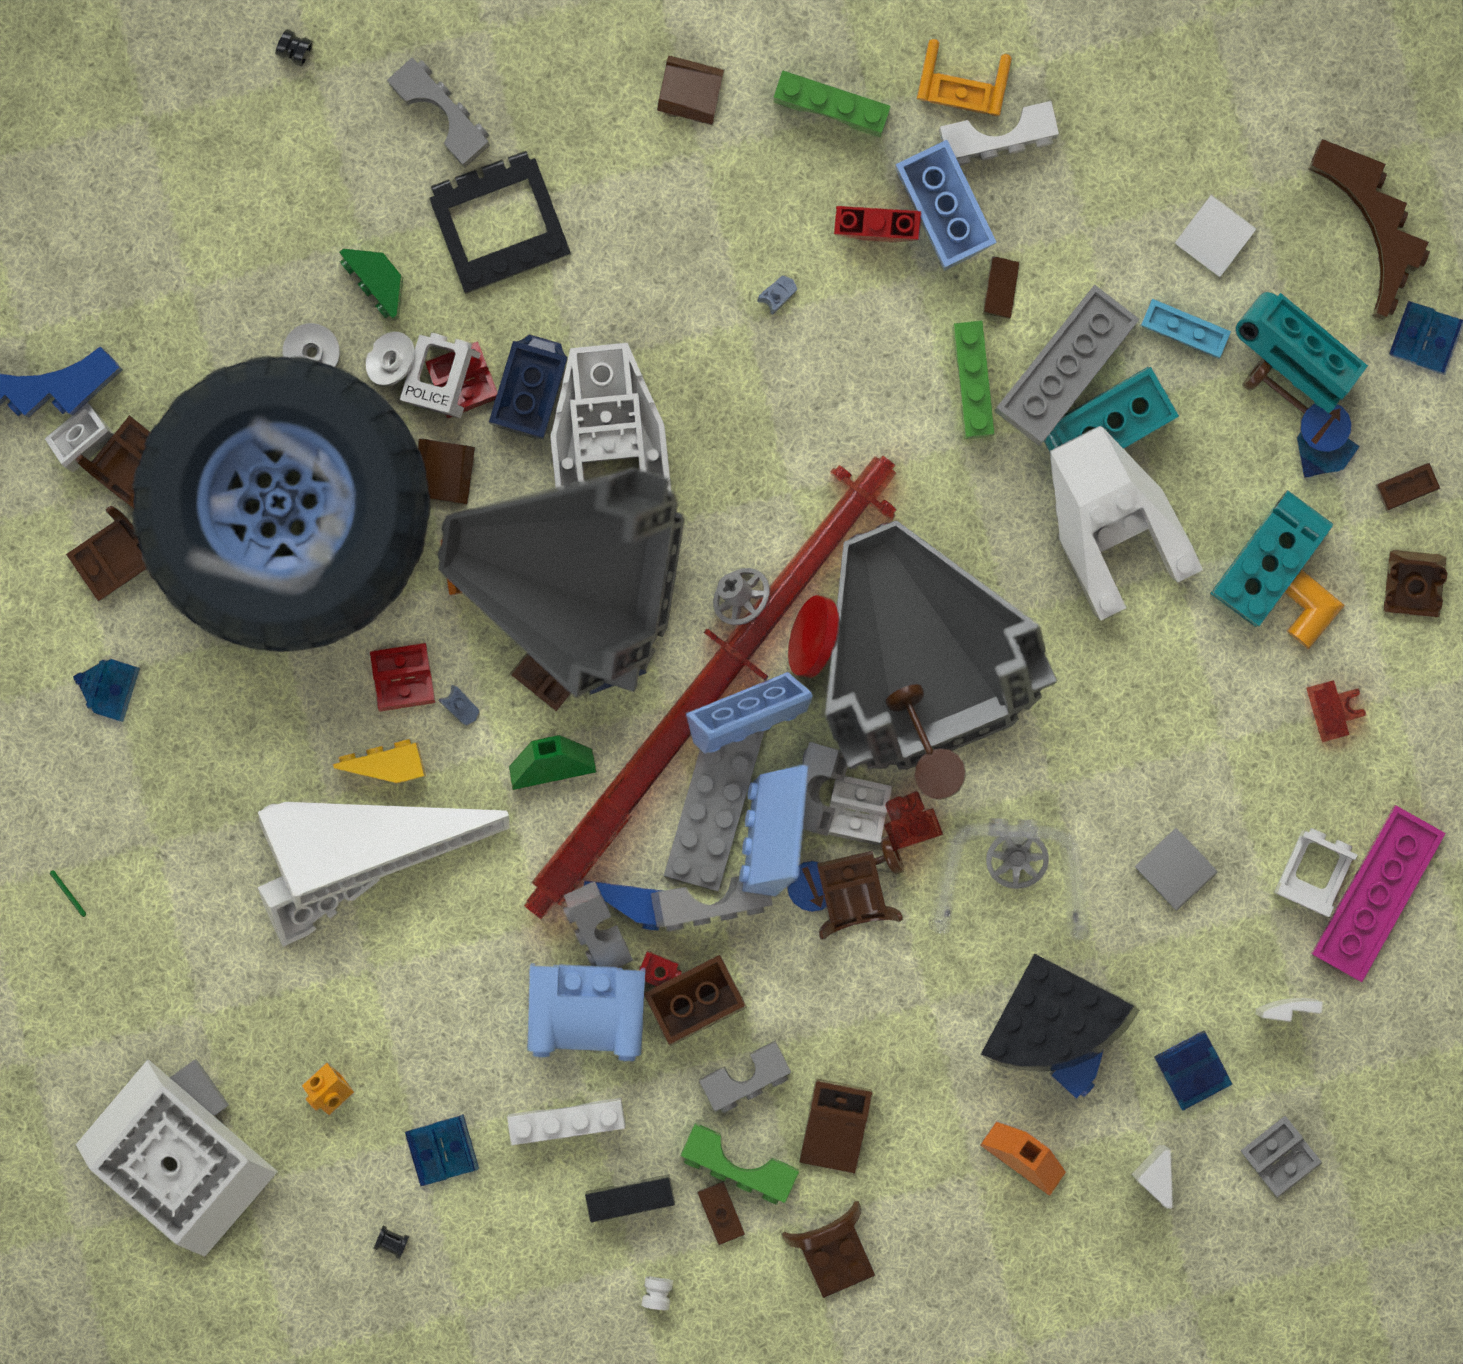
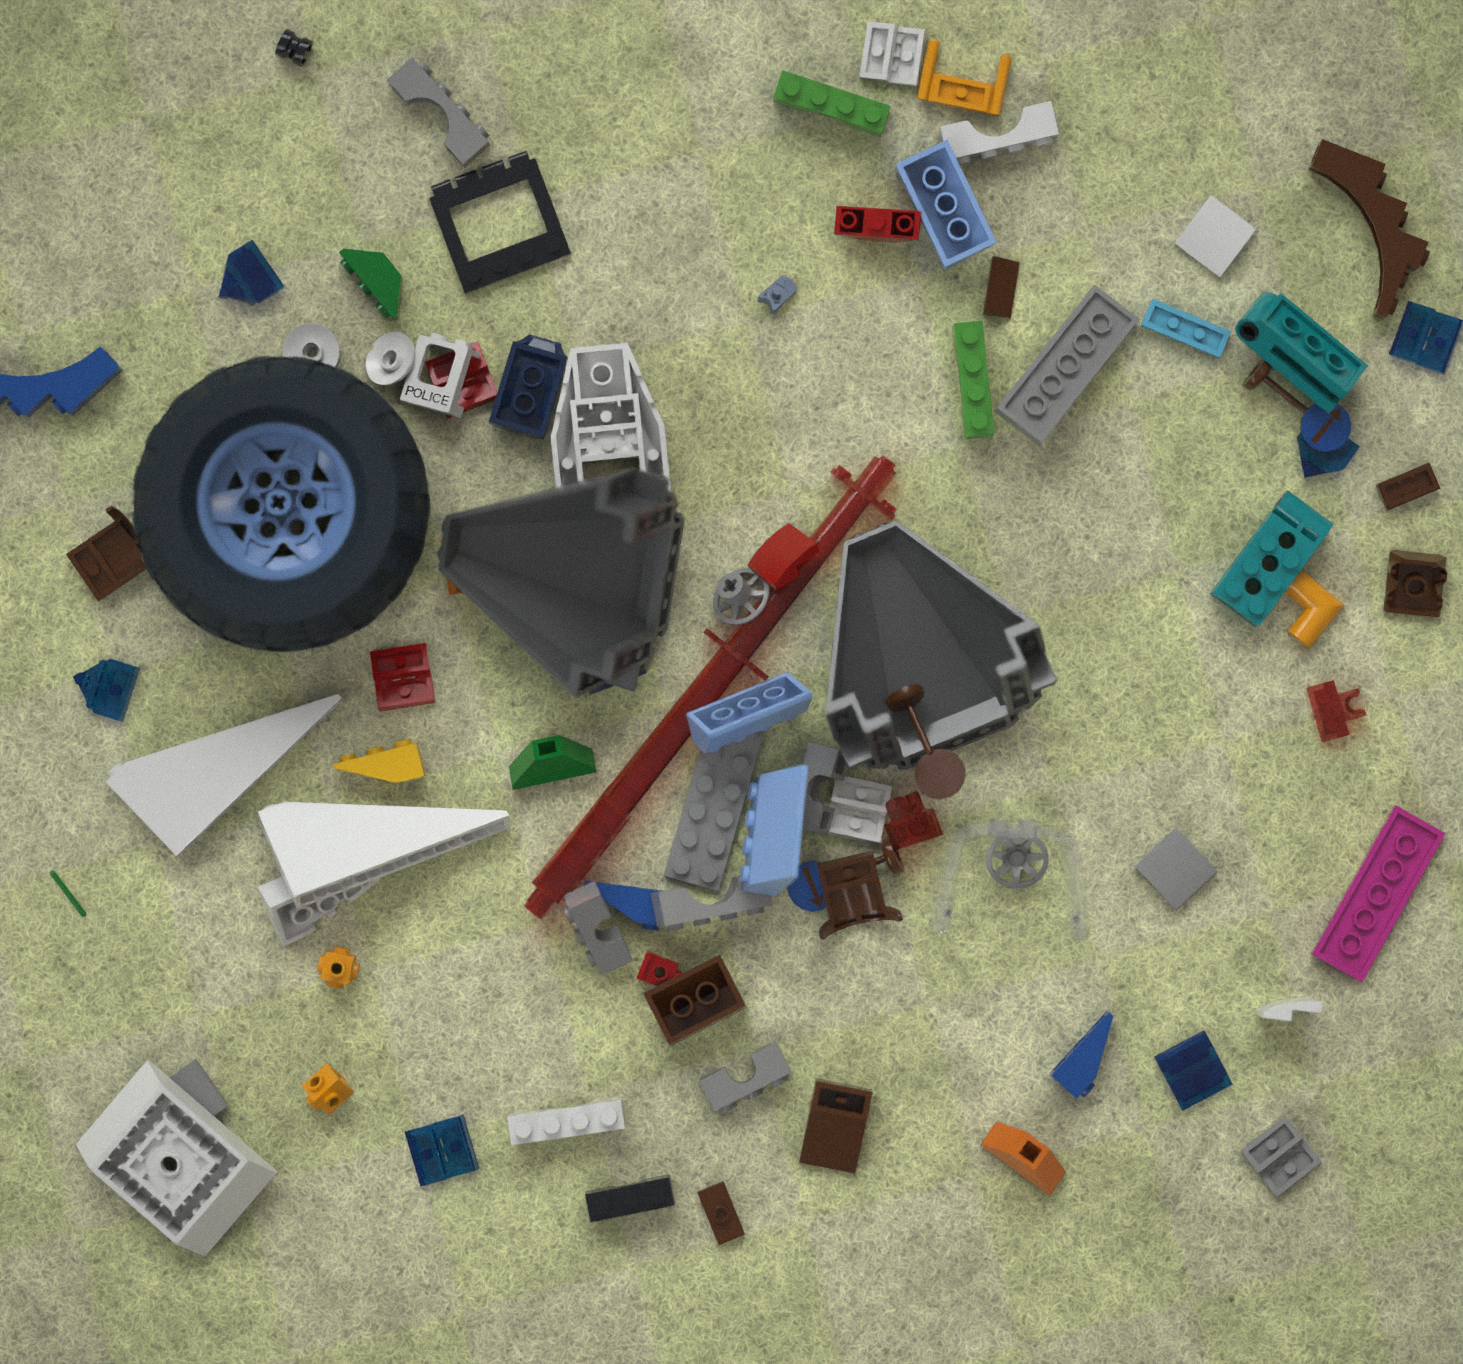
white slope [45,403,114,472] -> none
reddish brown piece [76,415,150,508] -> none
clear windscreen [189,419,354,594] -> none
black bush [373,1225,409,1260] -> none
reddish brown slope [418,439,475,505] -> none
sand blue piece [438,685,479,725] -> none
reddish brown slope [510,653,571,711] -> none
light blue piece [527,963,645,1061] -> none
white wheel [641,1276,673,1310] -> none
reddish brown slope [657,55,724,125] -> none
bright green arch [681,1122,799,1205] -> none
reddish brown piece [781,1201,875,1298] -> none
red piece [788,595,838,678] -> none
black brick [981,953,1140,1072] -> none
teal hinge [1044,367,1179,452] -> none
white wedge [1050,426,1203,621] -> none
white slope [1131,1145,1173,1208] -> none
white window [1274,828,1357,917] -> none
none -> white slope [106,694,344,856]
none -> clear blue slope [218,240,284,305]
none -> light orange brick [317,946,360,989]
none -> red slope [748,523,820,590]
none -> white slope [859,21,928,87]

